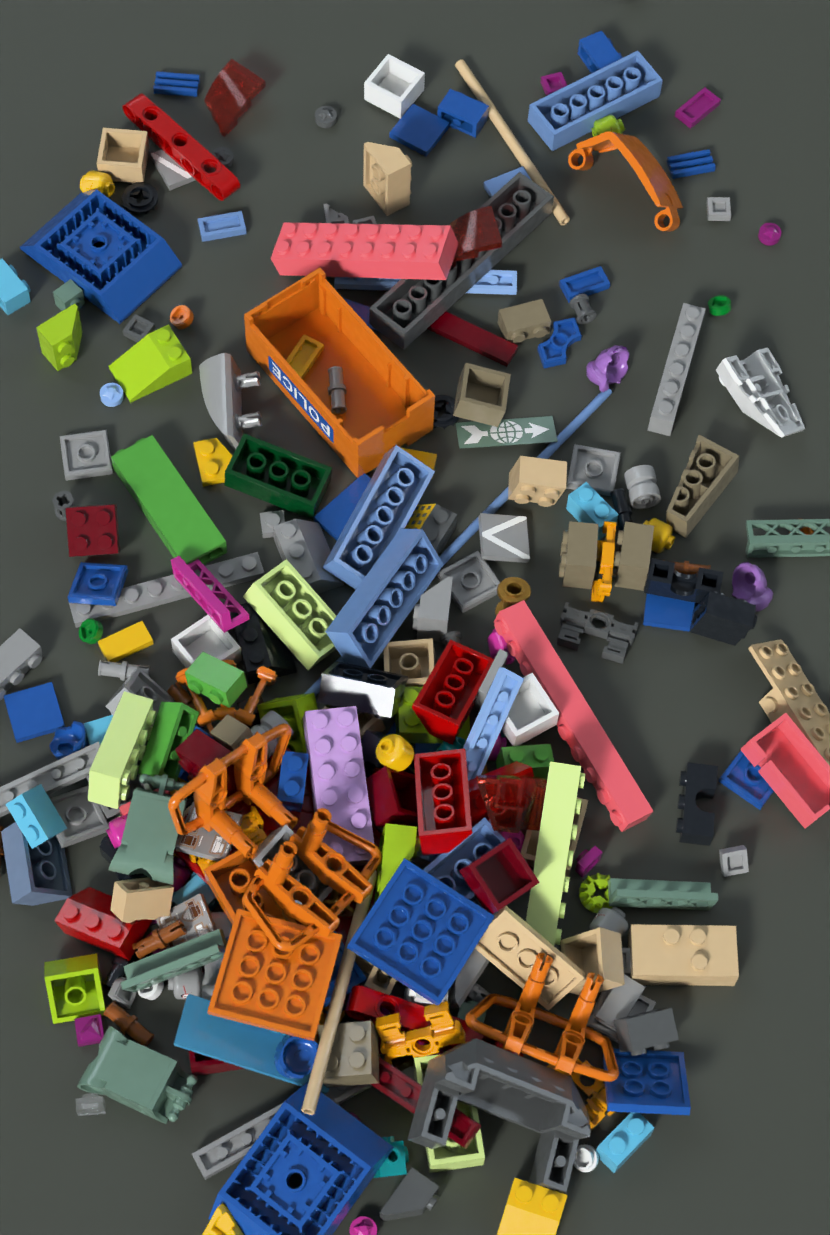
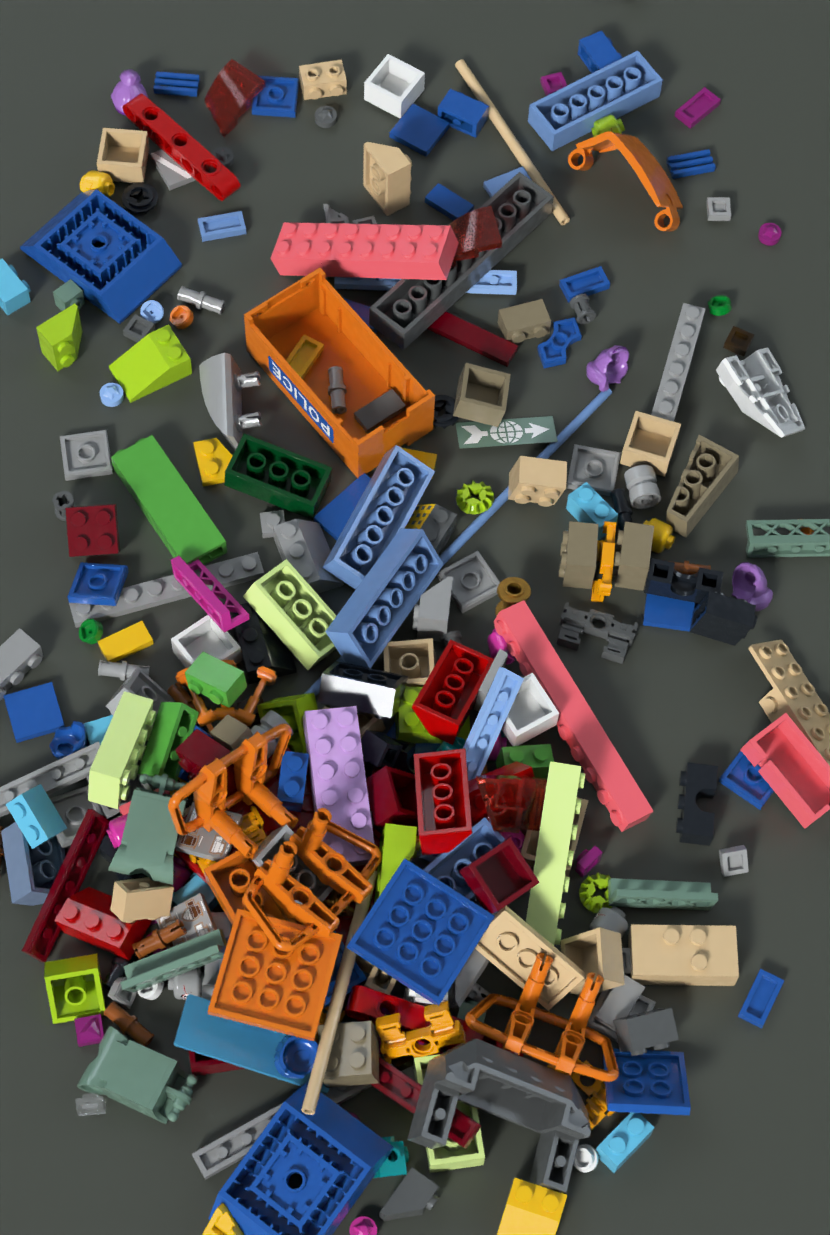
yellow head [376,734,414,772] -> none
light grey tile [478,513,530,563] -> none
none -> dark red tile [22,809,110,962]
none -> medium lavender hair [111,69,148,115]
none -> light blue tile [140,300,164,324]
none -> light grey pin [177,286,225,315]
none -> blue tile [252,75,299,118]
none -> tan brick [299,60,347,100]
none -> dark grey tile [354,389,406,434]
none -> blue tile [425,183,474,225]
none -> lime gear [456,481,494,514]
none -> tan piece [620,411,681,477]
none -> dark brown plate [723,326,754,357]
none -> blue tile [737,969,784,1029]

